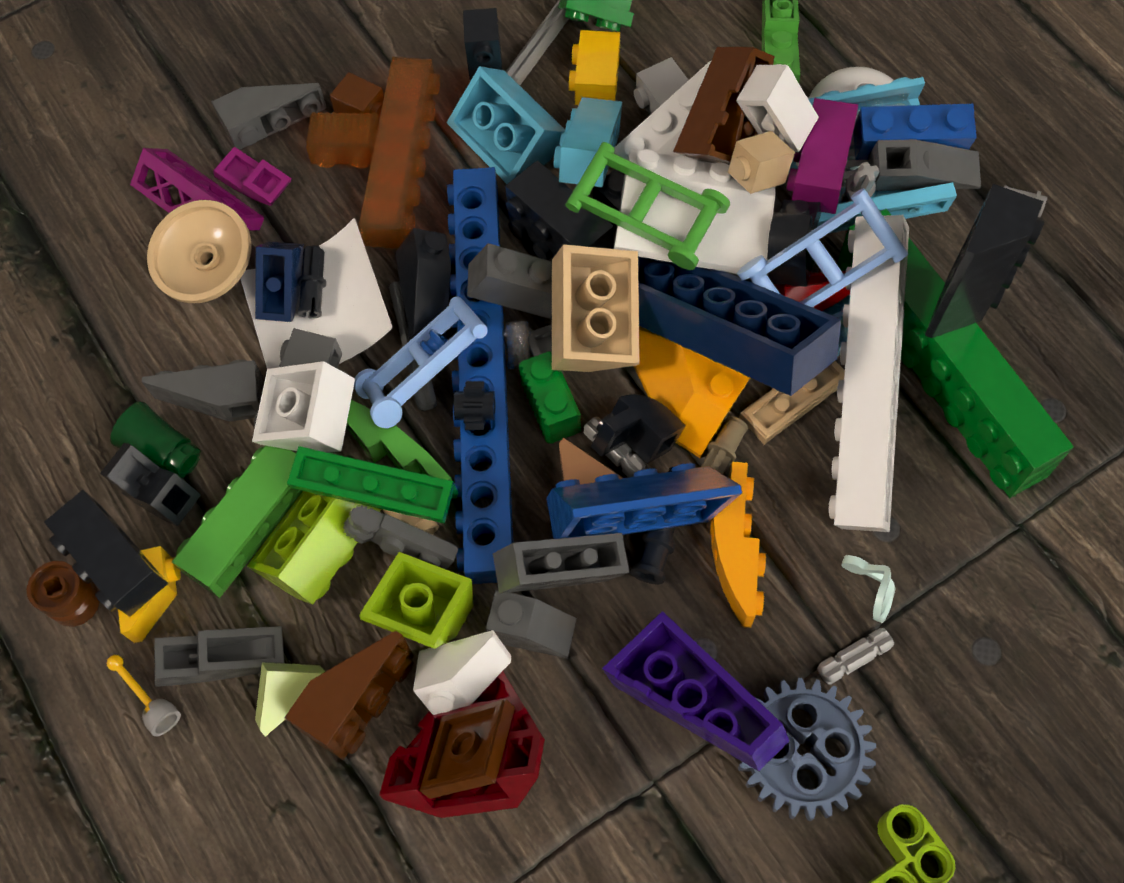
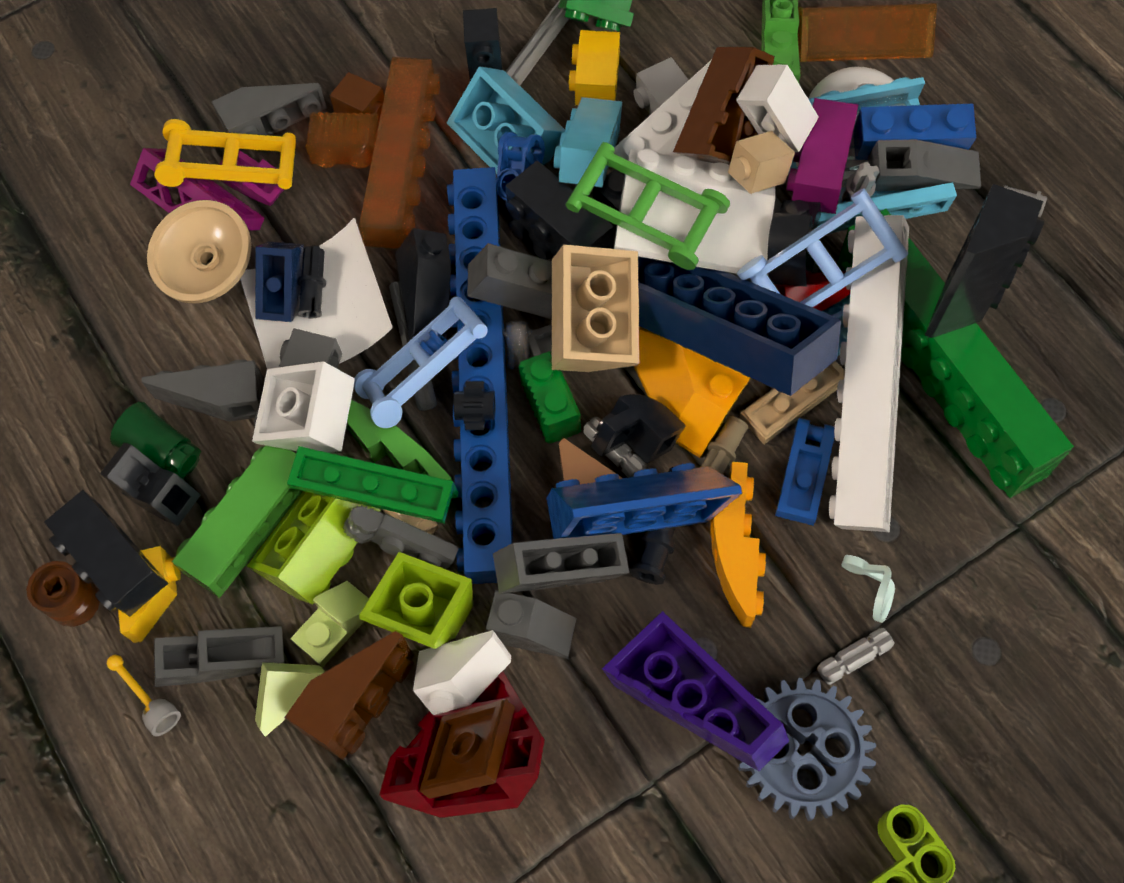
none -> yellow piece [154,119,296,189]
none -> yellowish green slope [290,581,369,667]
none -> blue piece [496,132,545,201]
none -> blue plate [775,418,835,526]
none -> clear orange slope [798,2,937,62]

